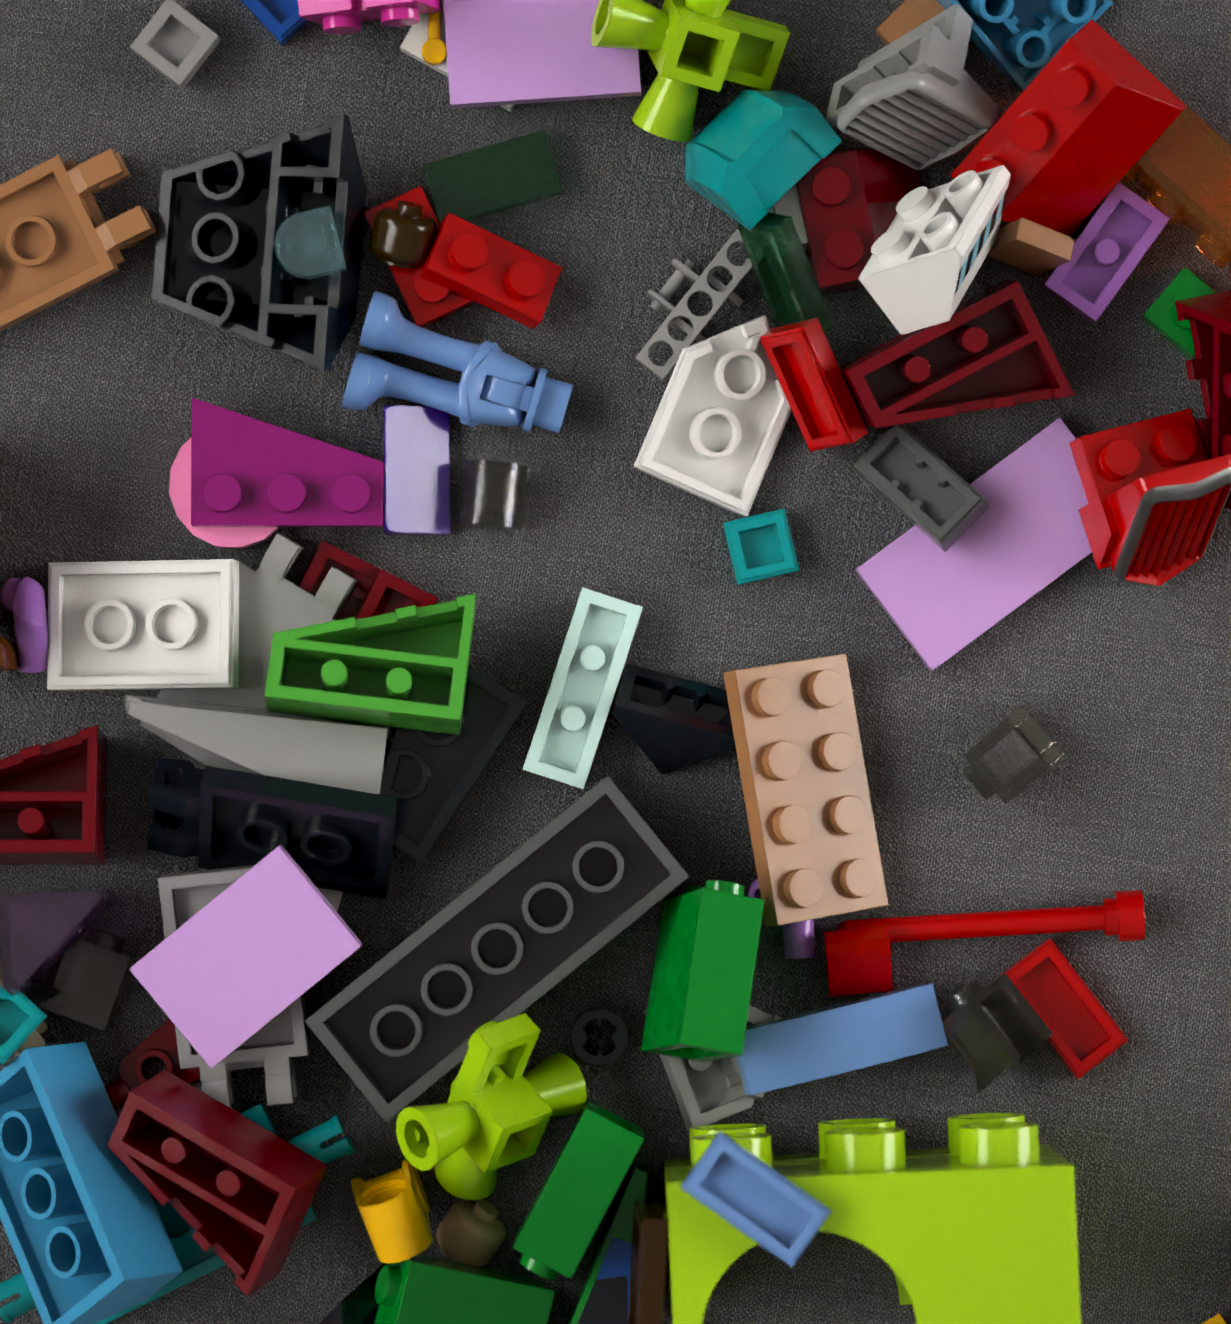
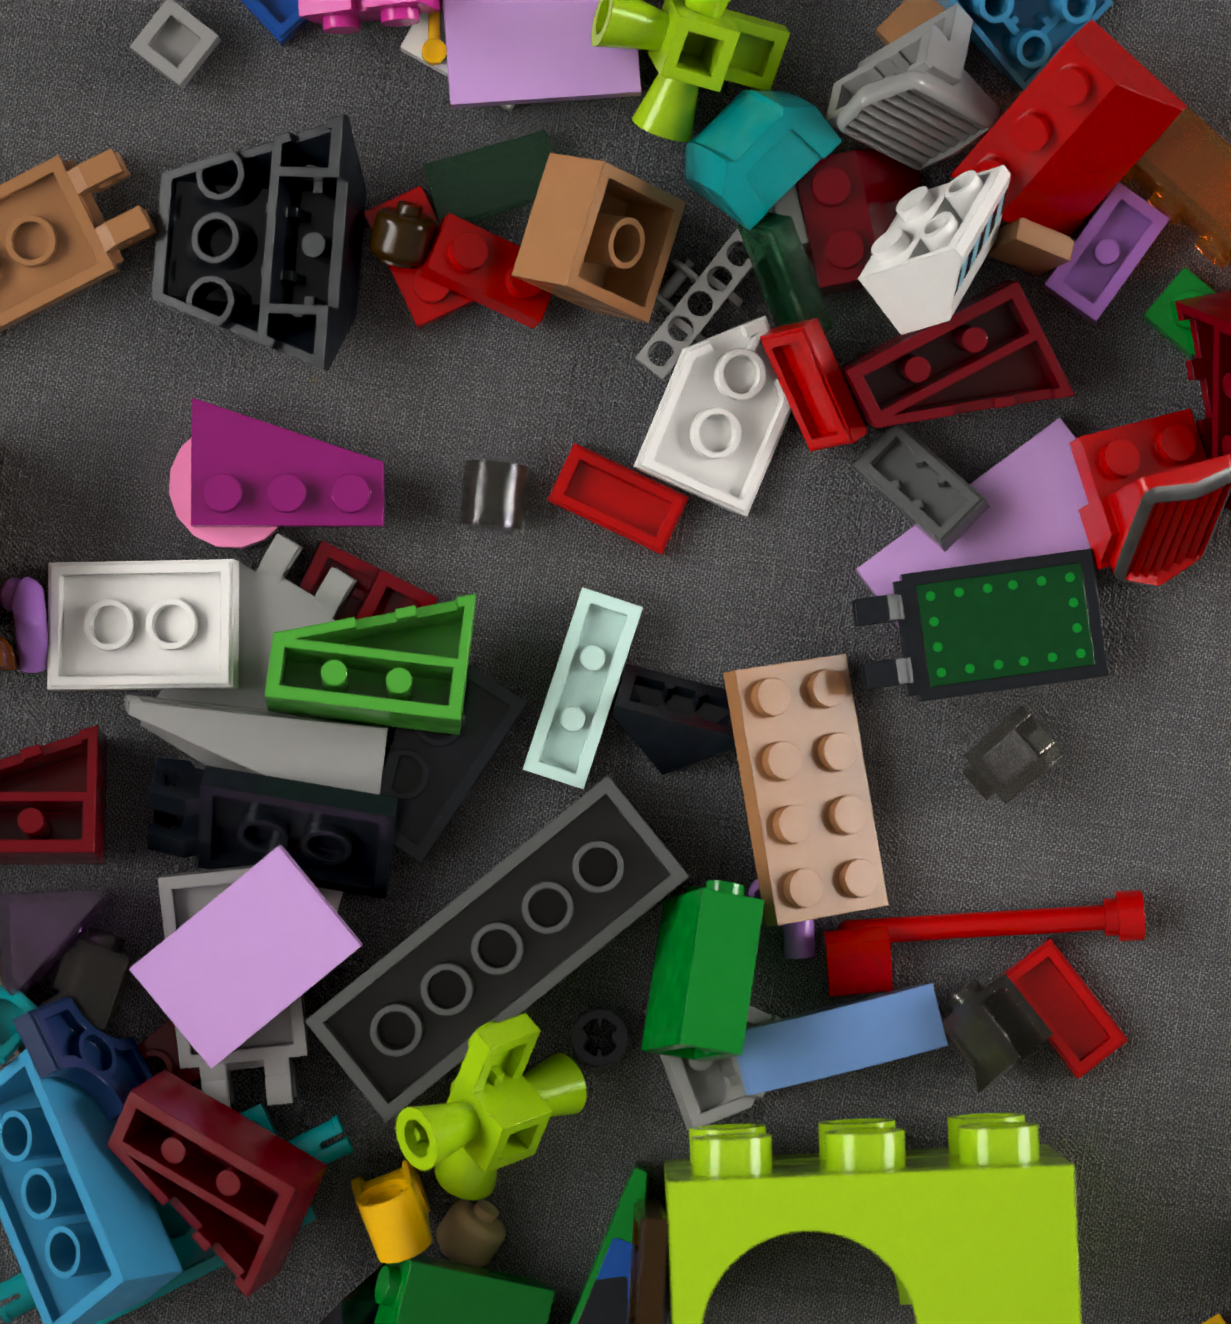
clear light blue tile [275,205,347,279] -> none
medium blue piece [341,291,573,433] -> none
slope [383,405,451,536] -> none
green brick [513,1099,644,1281] -> none
medium blue tile [680,1130,832,1267] -> none
teal tile [722,508,800,586] -> none
none -> dark blue tile [12,996,153,1121]
none -> medium nougat brick [511,153,686,323]
none -> red tile [547,443,689,556]
none -> tile [851,548,1110,702]

